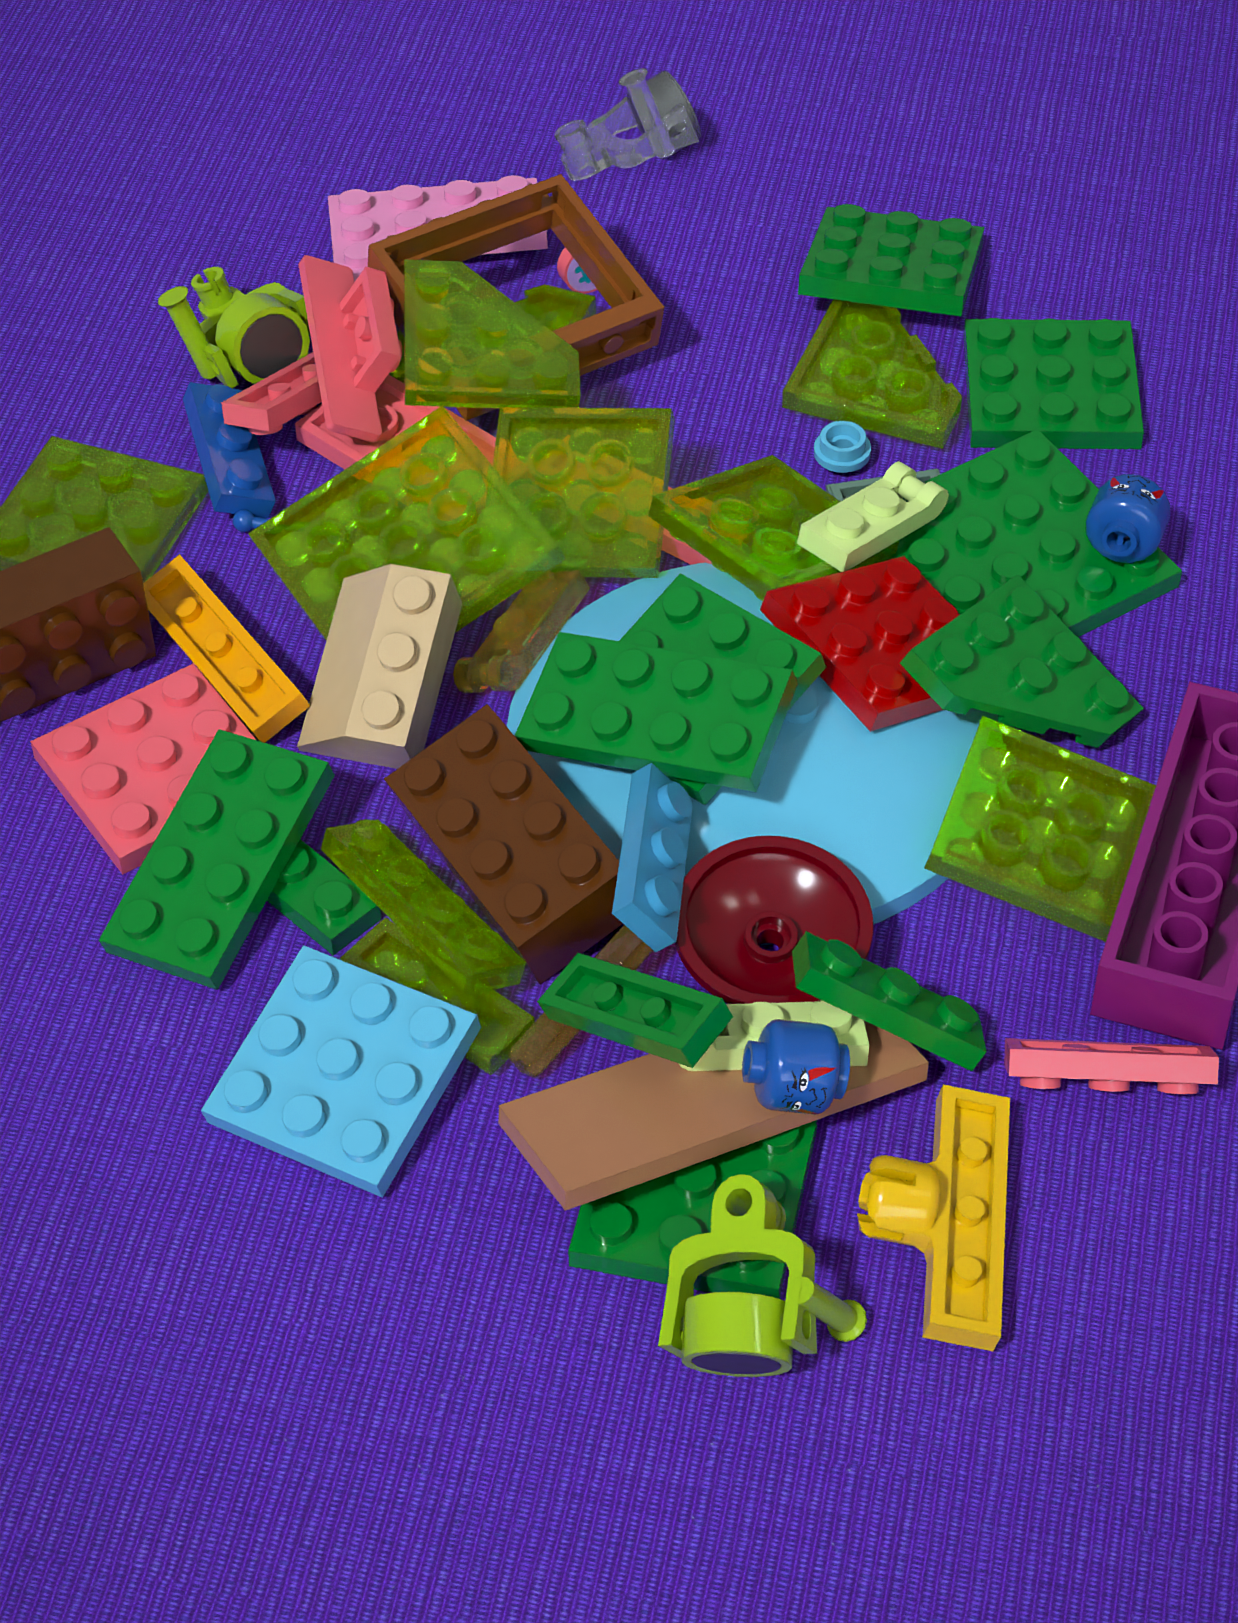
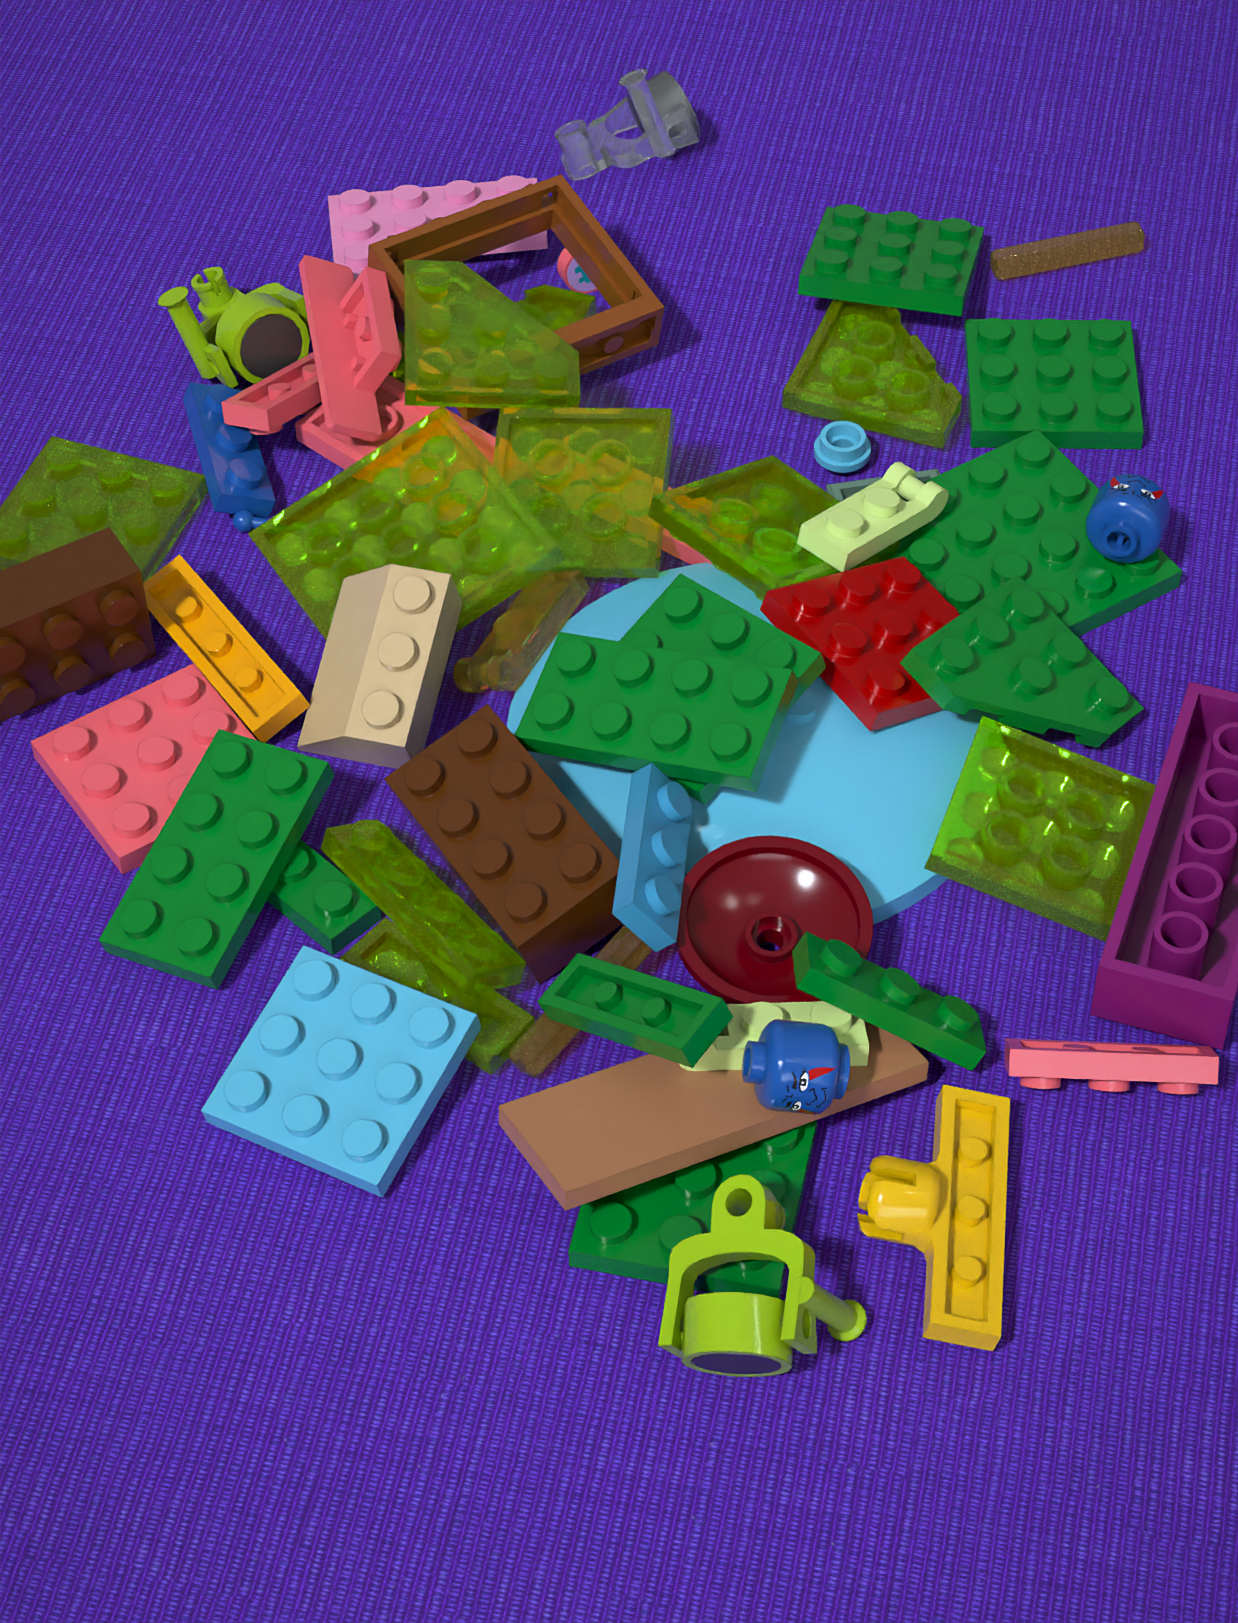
none -> clear yellow axle [990,221,1145,281]

